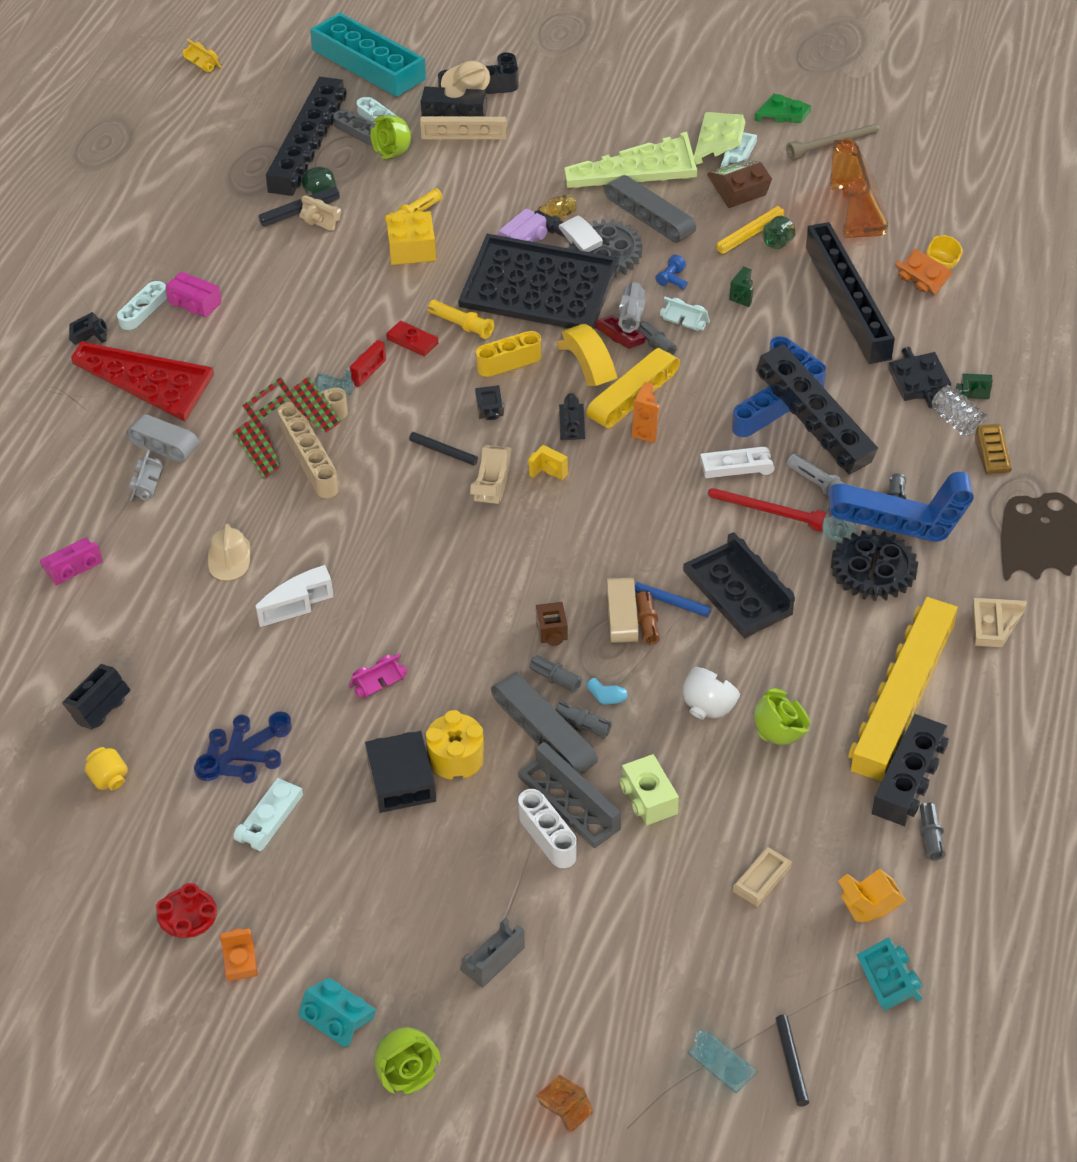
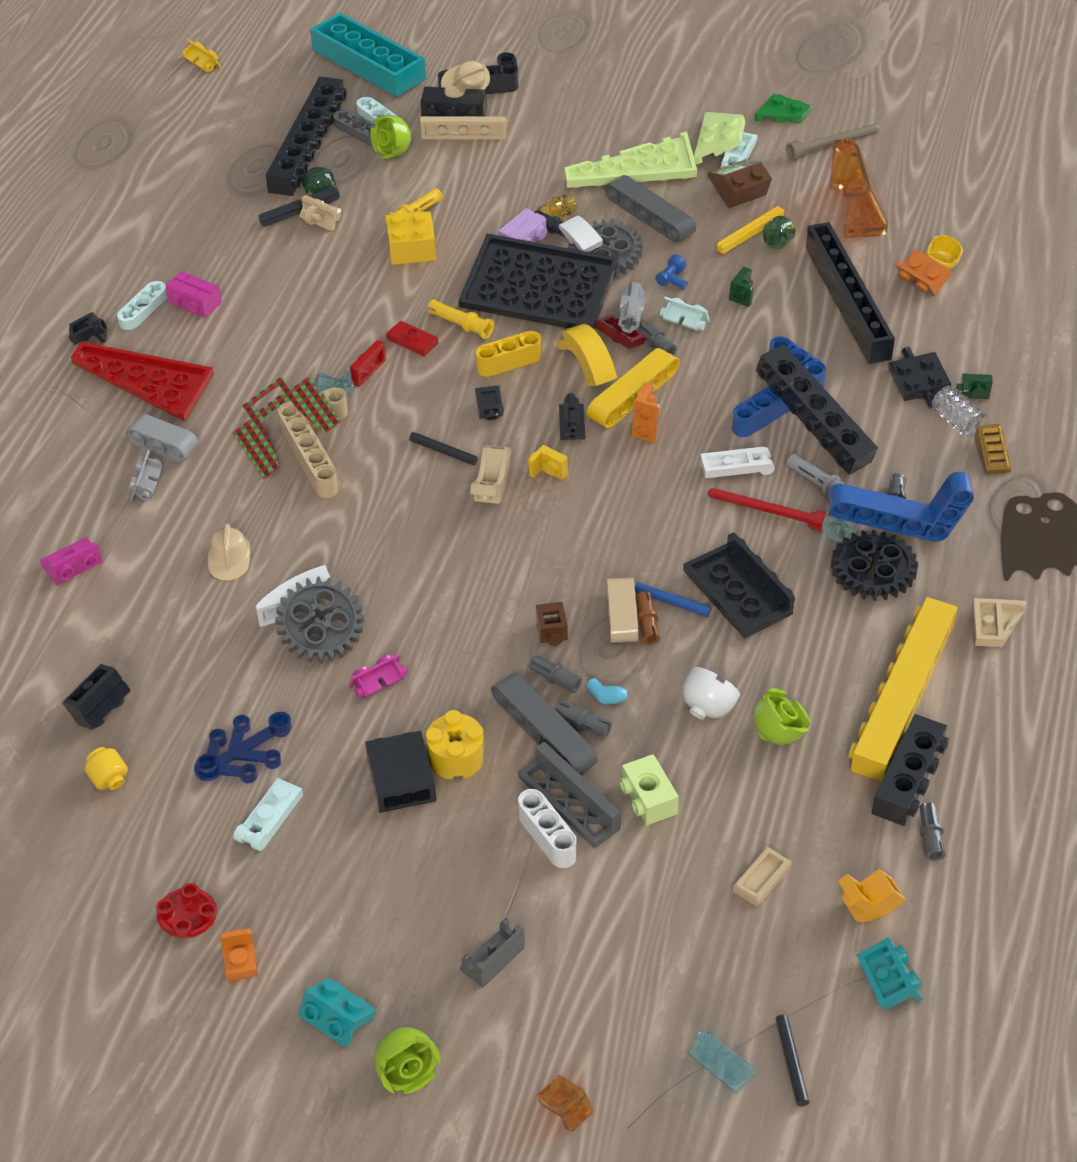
none -> dark grey gear [275,576,364,664]

